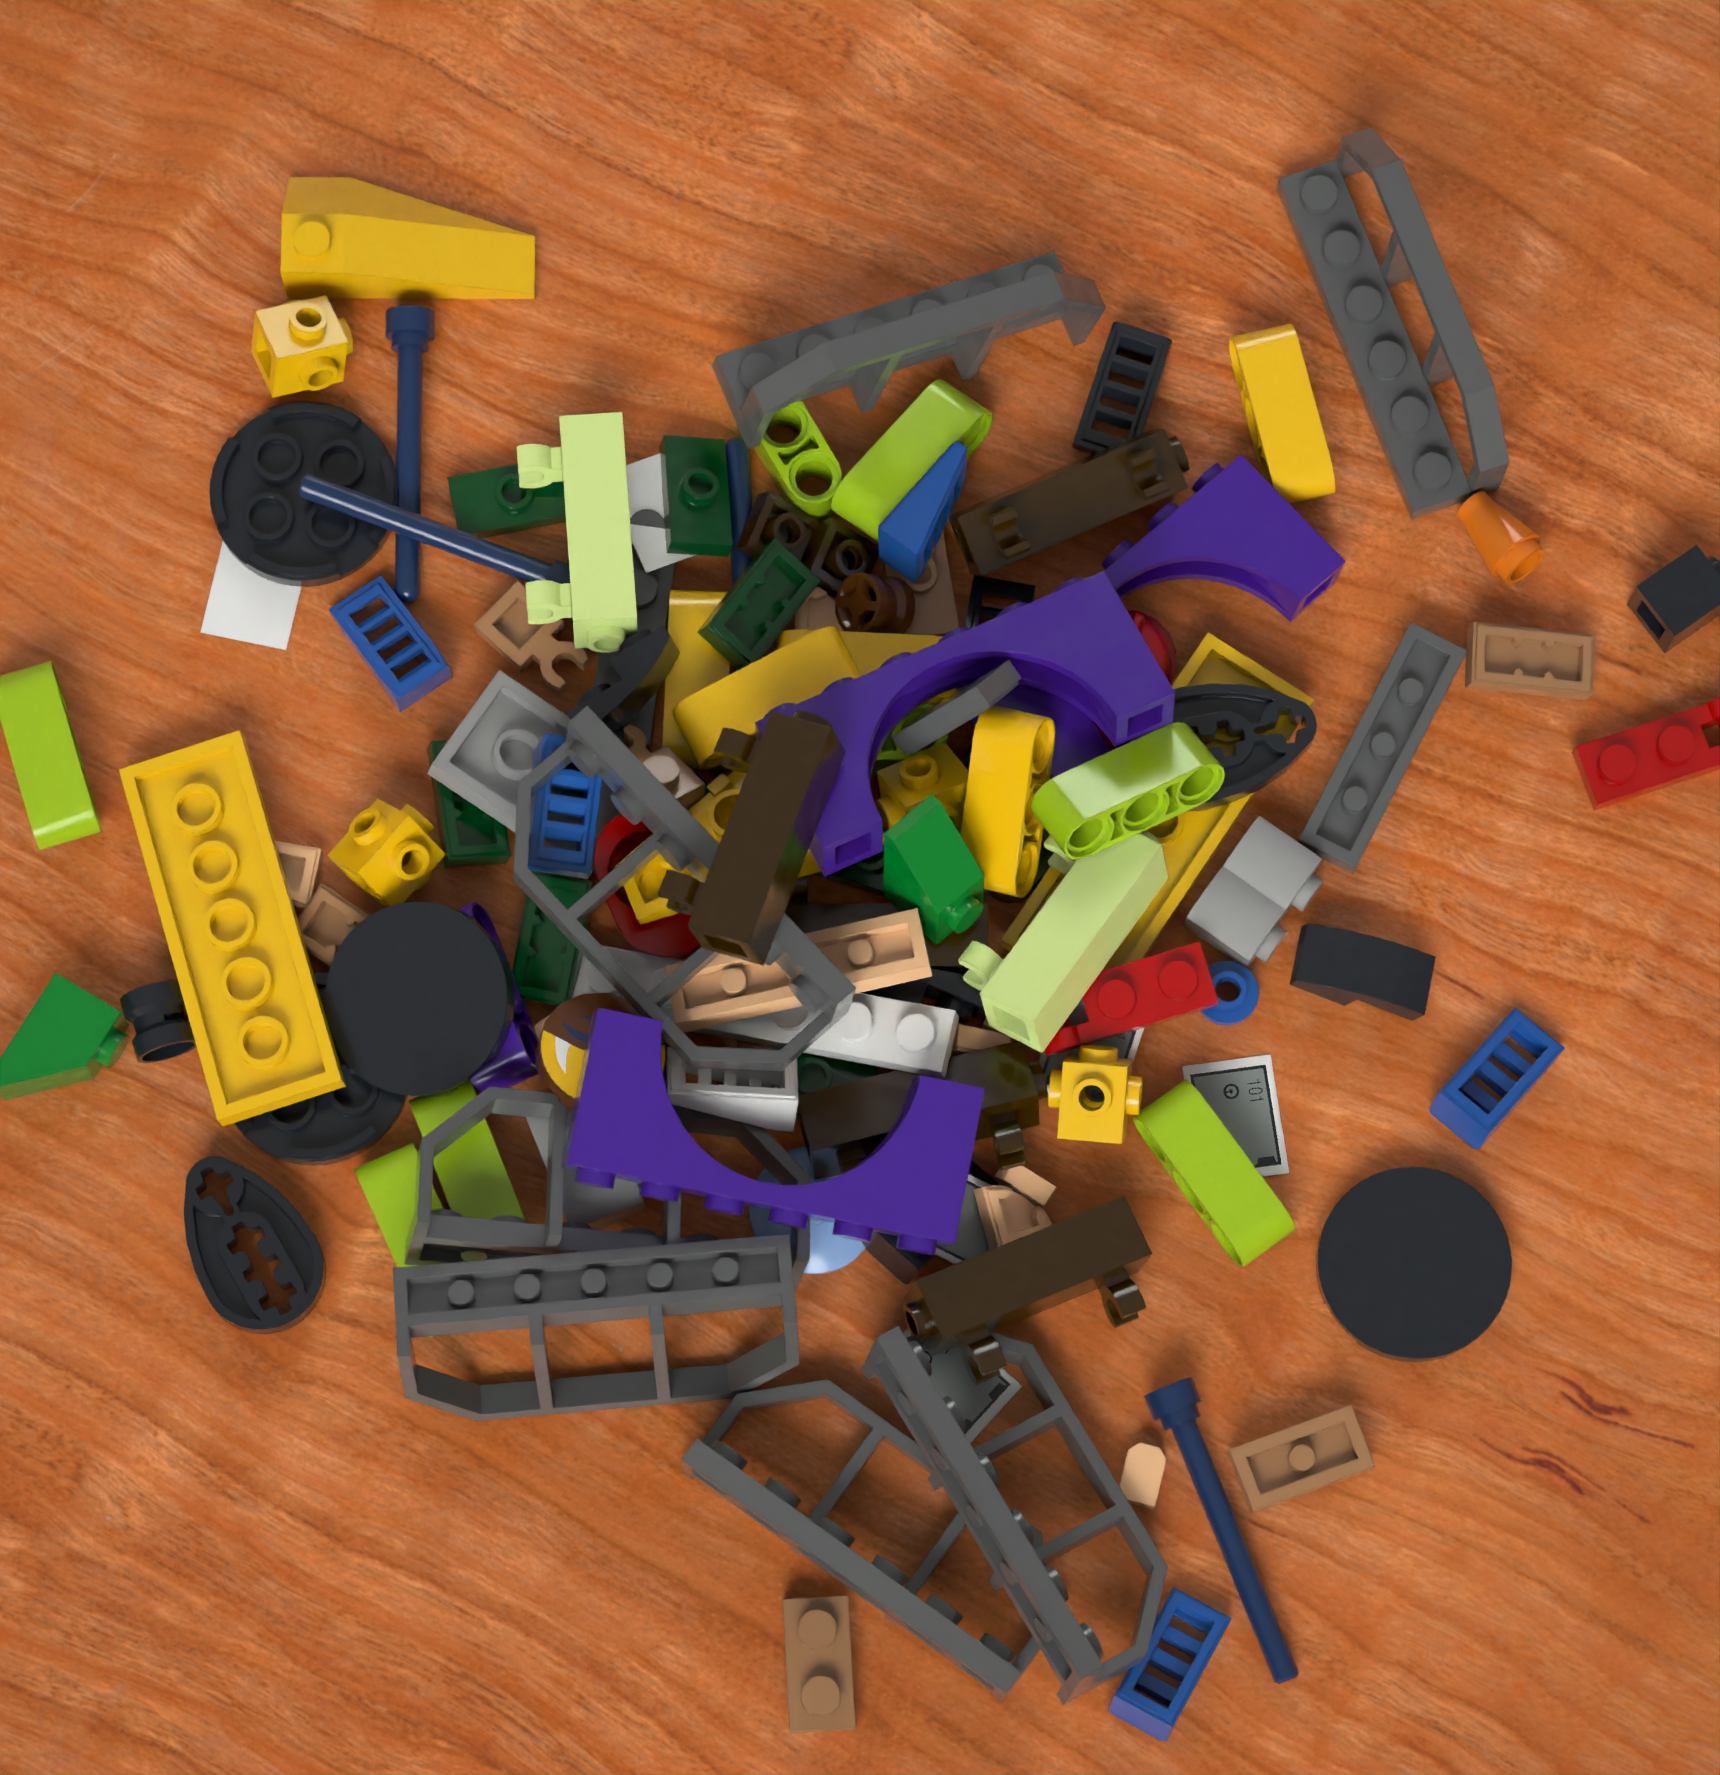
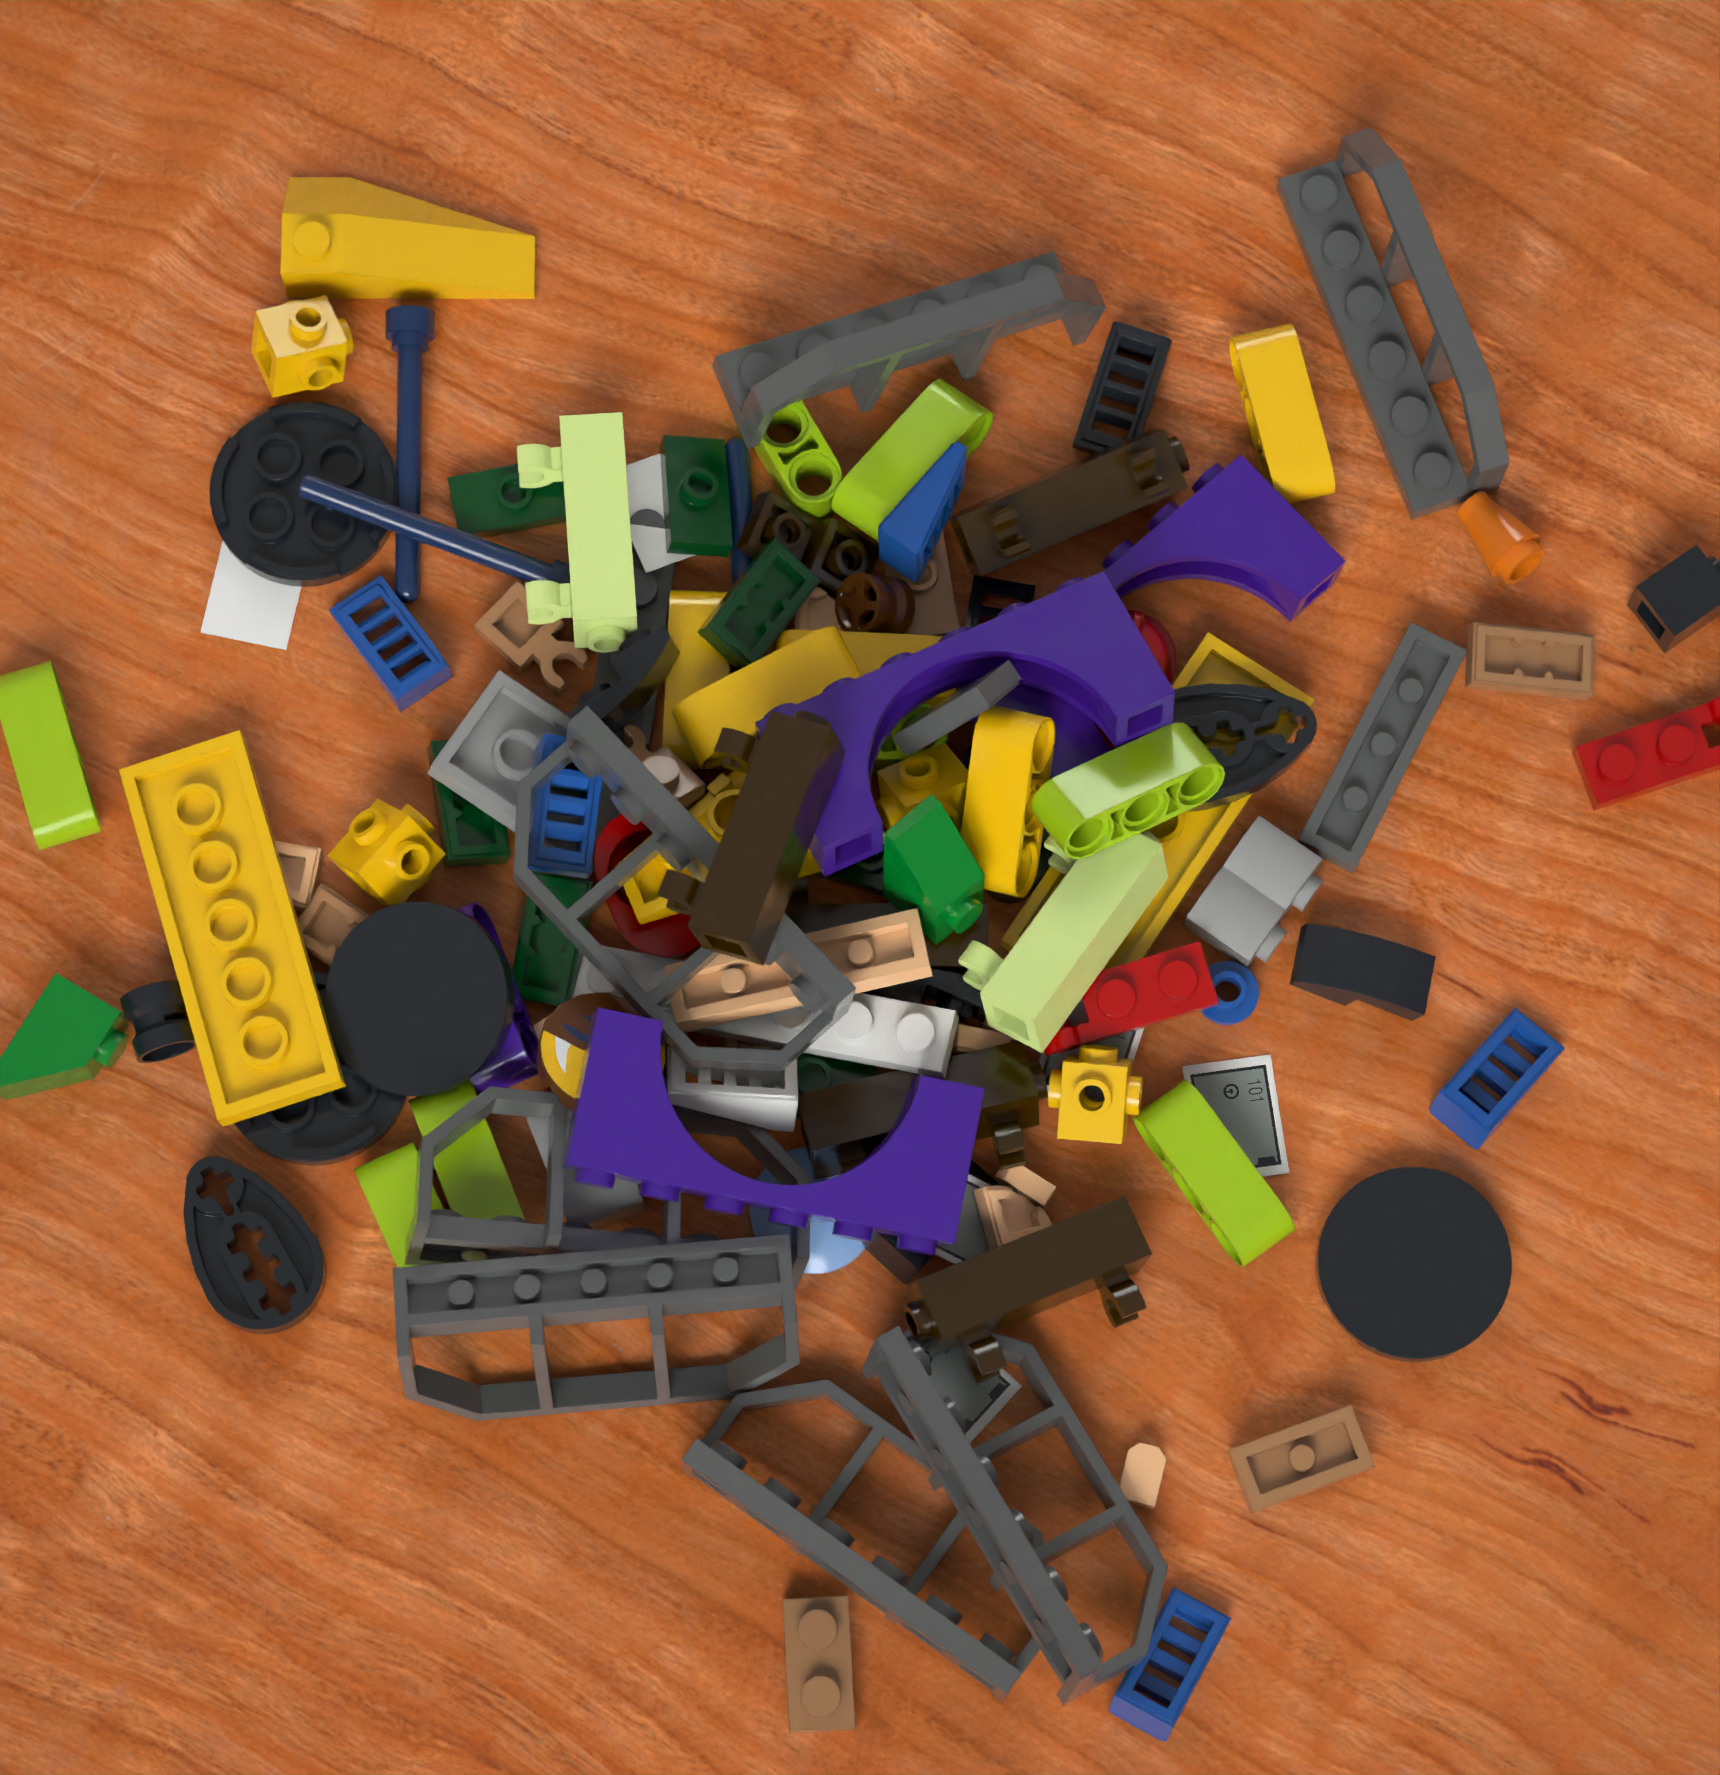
dark blue piece [1144,1377,1299,1684] -> none

